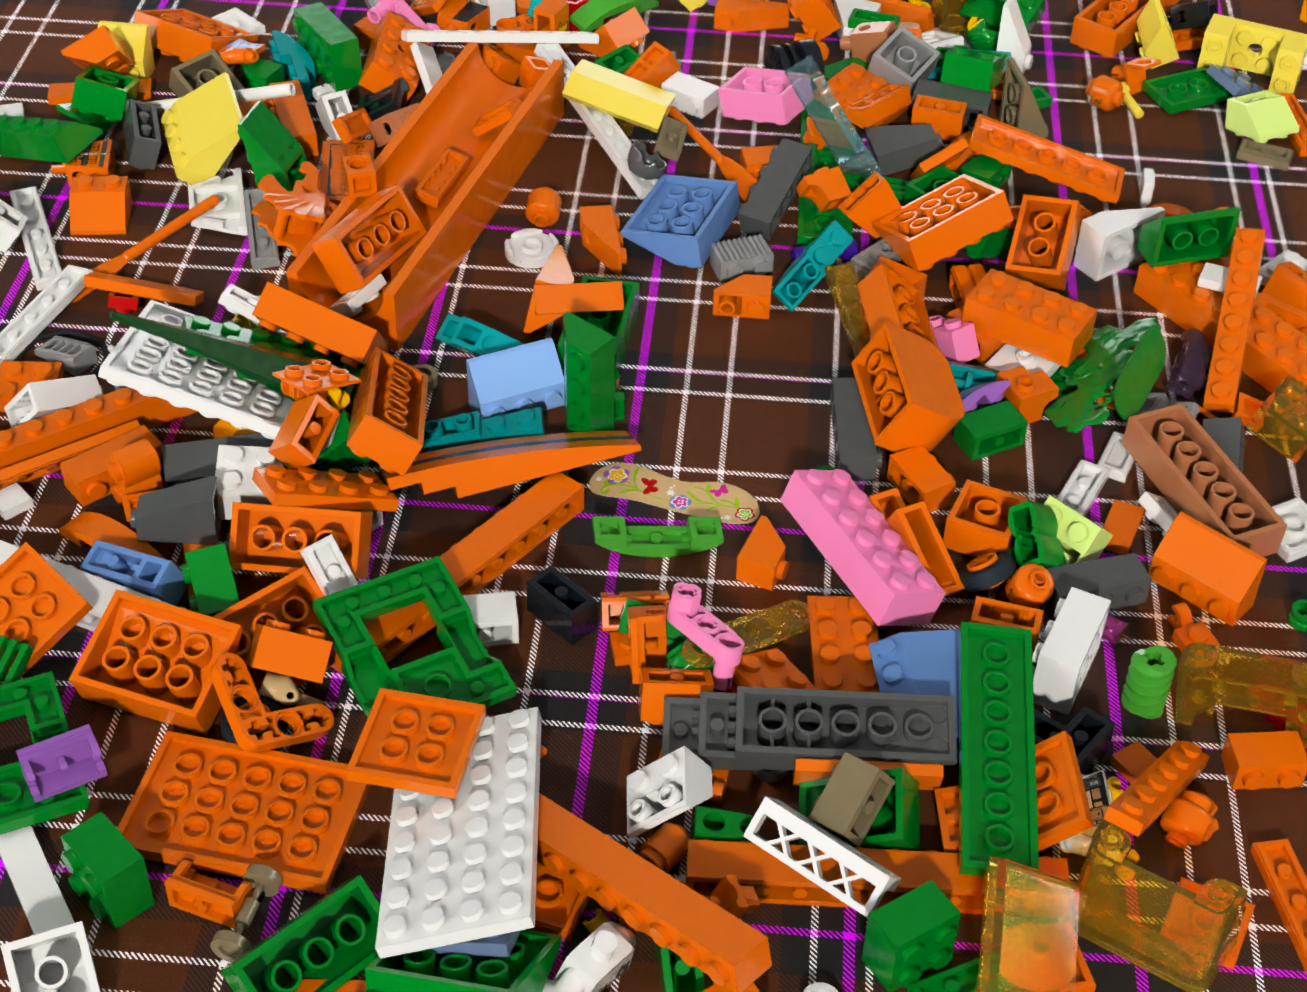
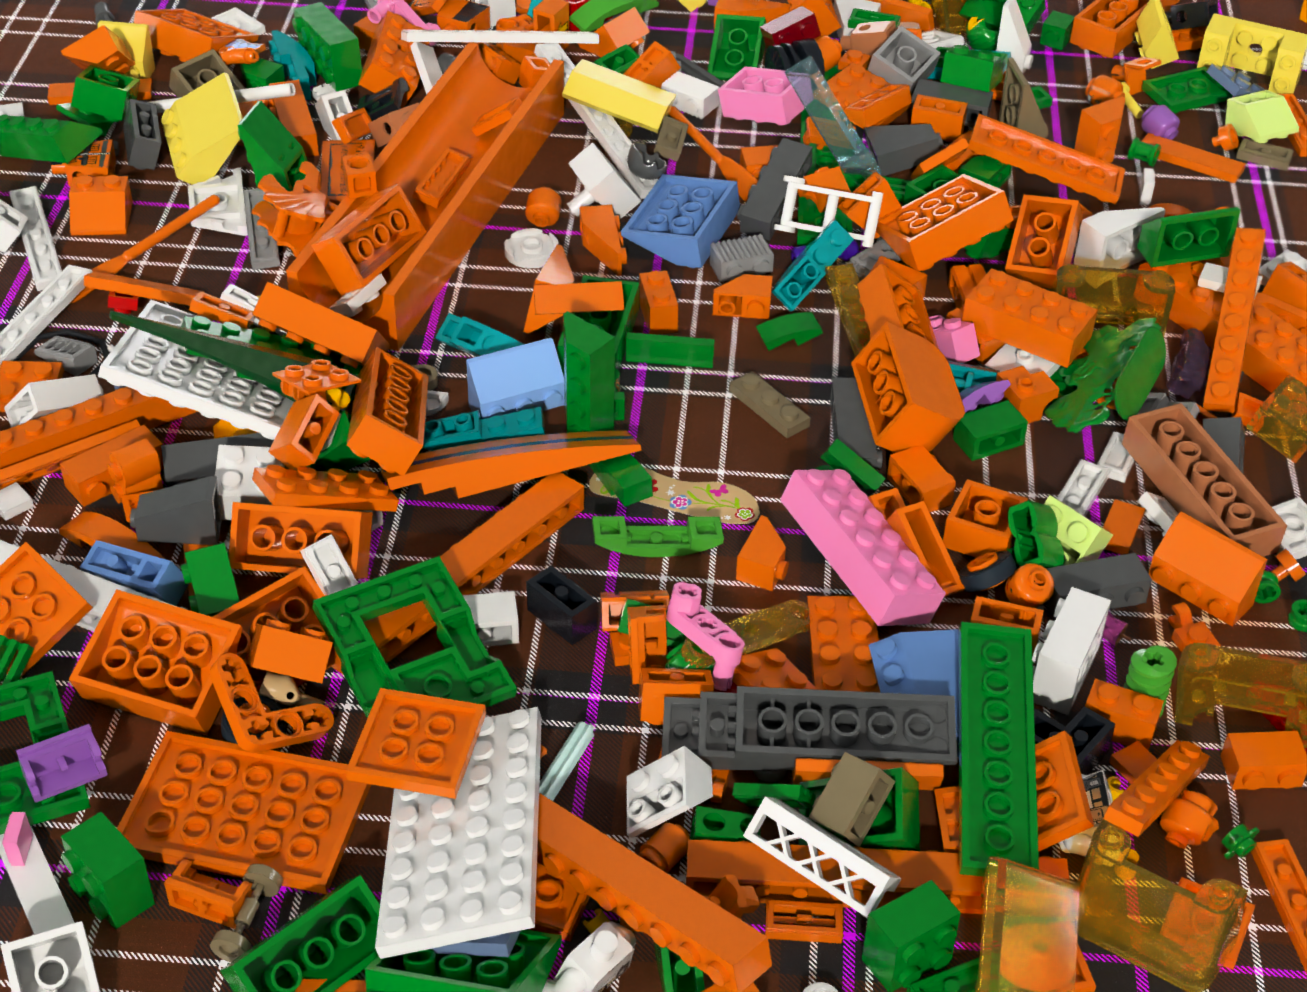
none -> bright pink tile [2,812,33,866]
none -> dark grey axle [94,2,115,25]
none -> orange plate [189,291,255,329]
none -> white tile [426,390,449,416]
none -> light aqua axle [539,721,594,801]
none -> white brick [566,142,641,220]
none -> green slope [588,454,653,507]
none -> green tile [626,332,715,368]
none -> orange brick [639,271,679,335]
none -> dark grey axle [676,53,725,87]
none -> green slope [707,14,766,81]
none -> dark tan plate [729,371,811,438]
none -> green tile [732,783,816,809]
none -> green slope [756,312,823,351]
none -> dark red brick [760,6,821,48]
none -> orange tile [765,899,843,944]
none -> white piece [773,175,884,248]
none -> orange head [816,36,842,72]
none -> green slope [820,438,886,497]
none -> orange plate [838,49,871,70]
none -> green brick [1040,10,1075,50]
none -> clear yellow windscreen [1050,264,1175,337]
none -> orange slope [1074,96,1125,163]
none -> orange brick [1085,678,1164,751]
none -> green bush [1128,137,1161,167]
none -> medium lavender head [1141,105,1180,140]
none -> orange tile [1142,133,1246,183]
none -> orange tile [1212,124,1239,151]
none -> green plate [1221,824,1260,860]
none -> green bush [1255,571,1281,604]
none -> orange tile [1271,549,1306,582]

